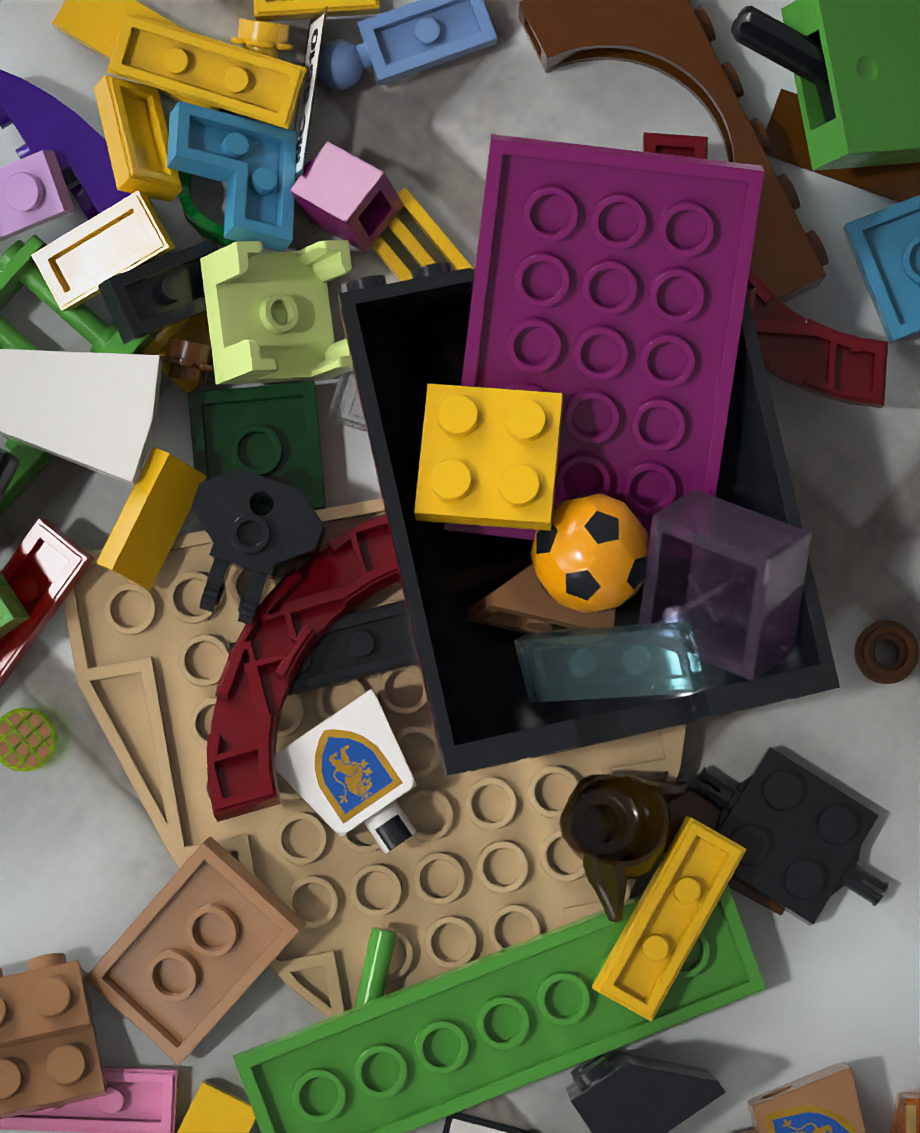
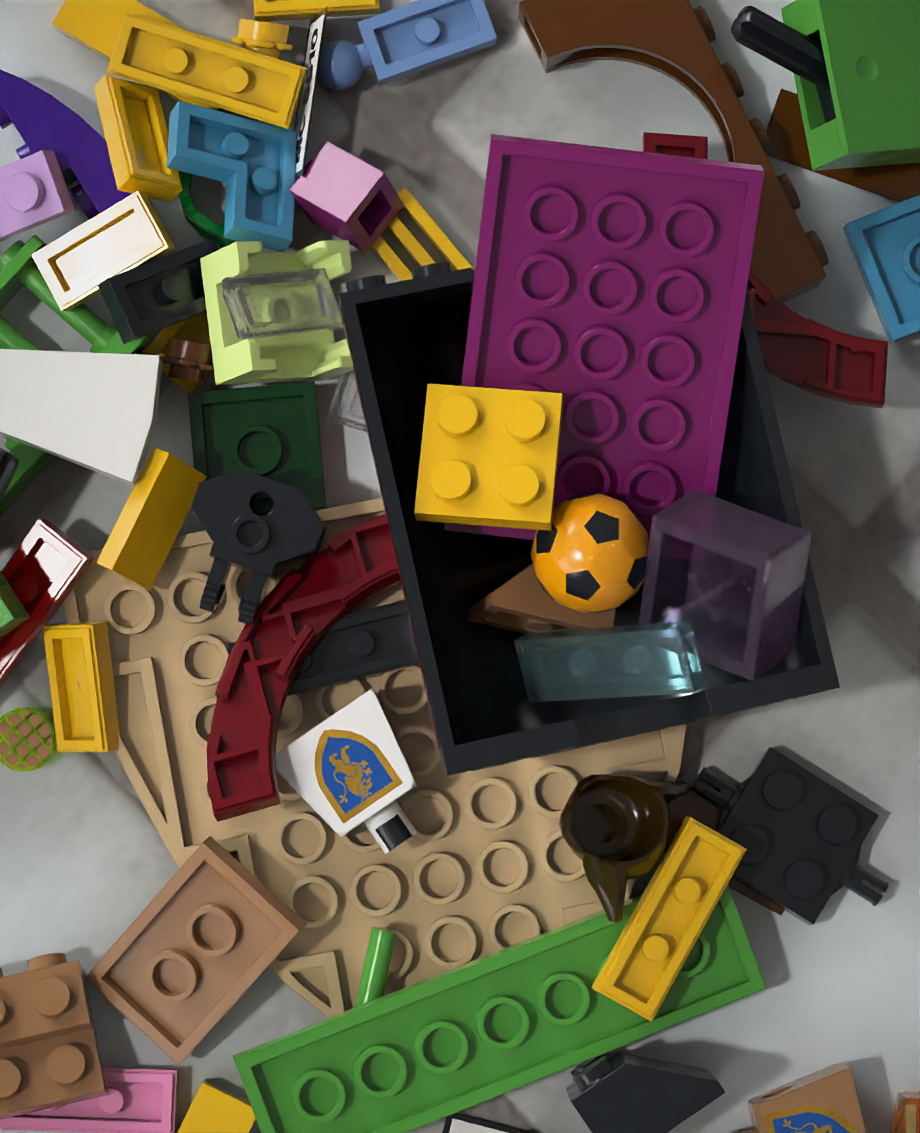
reddish brown plate [854,620,919,684] -> none
none -> yellow tile [43,621,120,752]
none -> clear tile [222,268,344,340]

